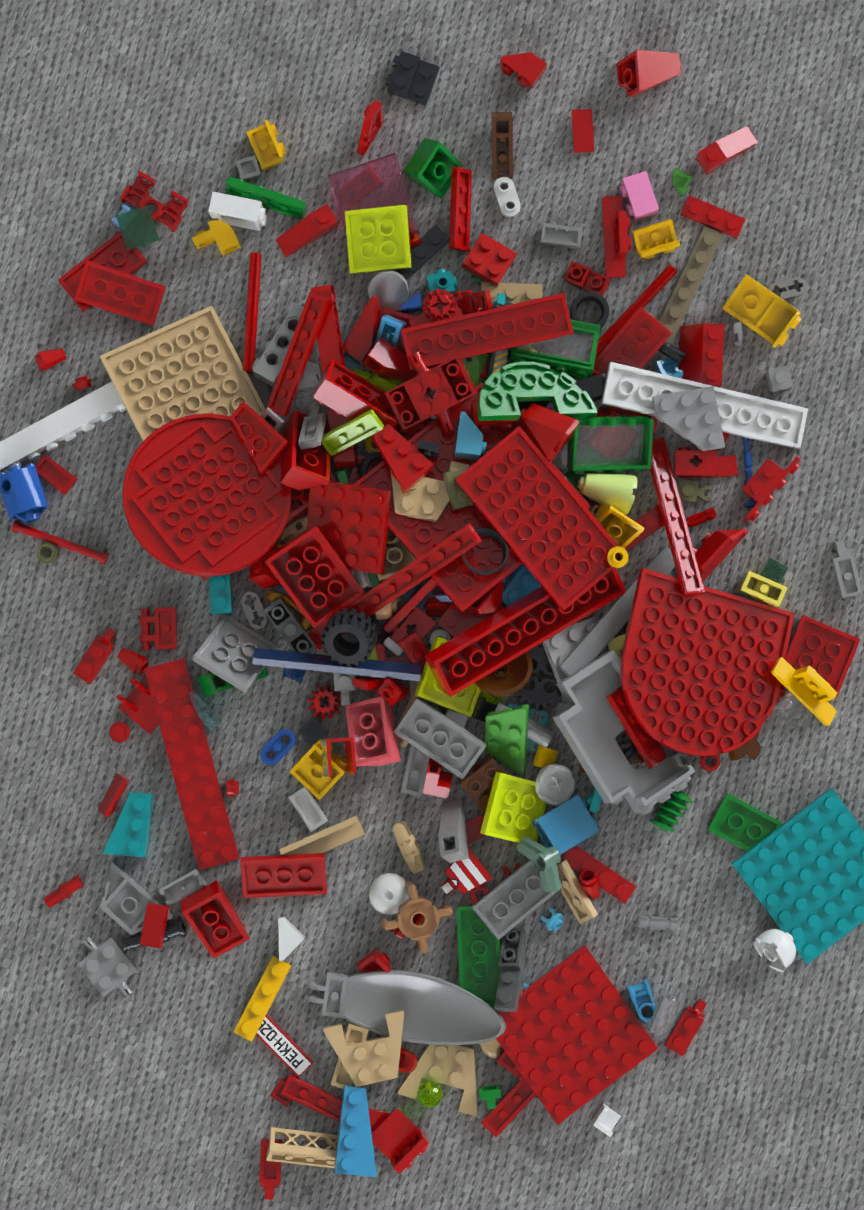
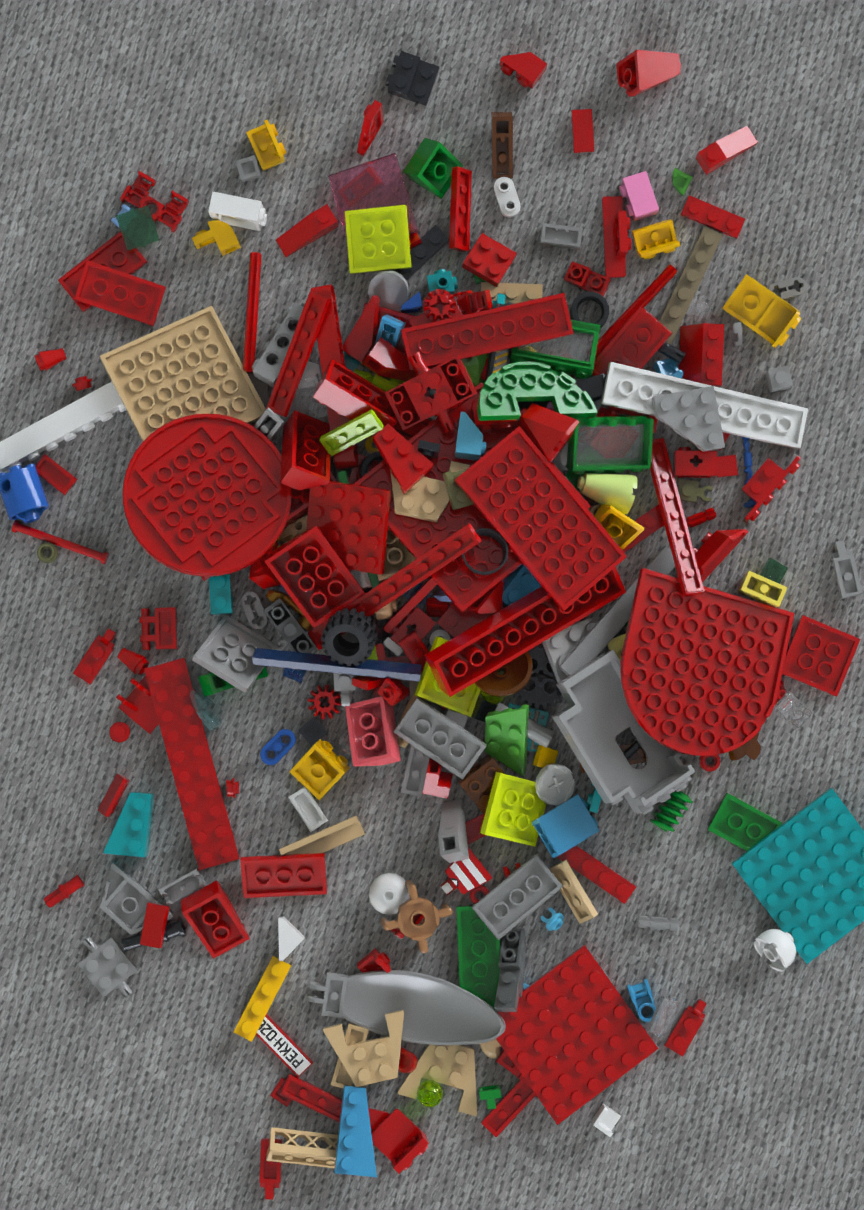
green plate [226,176,306,220] -> none
red wing [230,401,290,474] -> none
light grey hinge [298,405,326,450] -> none
red piece [321,737,356,777] -> none
tan hinge [393,821,426,874] -> none
sand green piece [517,836,561,892] -> none
red cone [578,869,600,900] -> none
red plate [606,686,667,769] -> none
yellow plate [607,546,628,568] -> none
yellow bracket [771,657,837,726] -> none

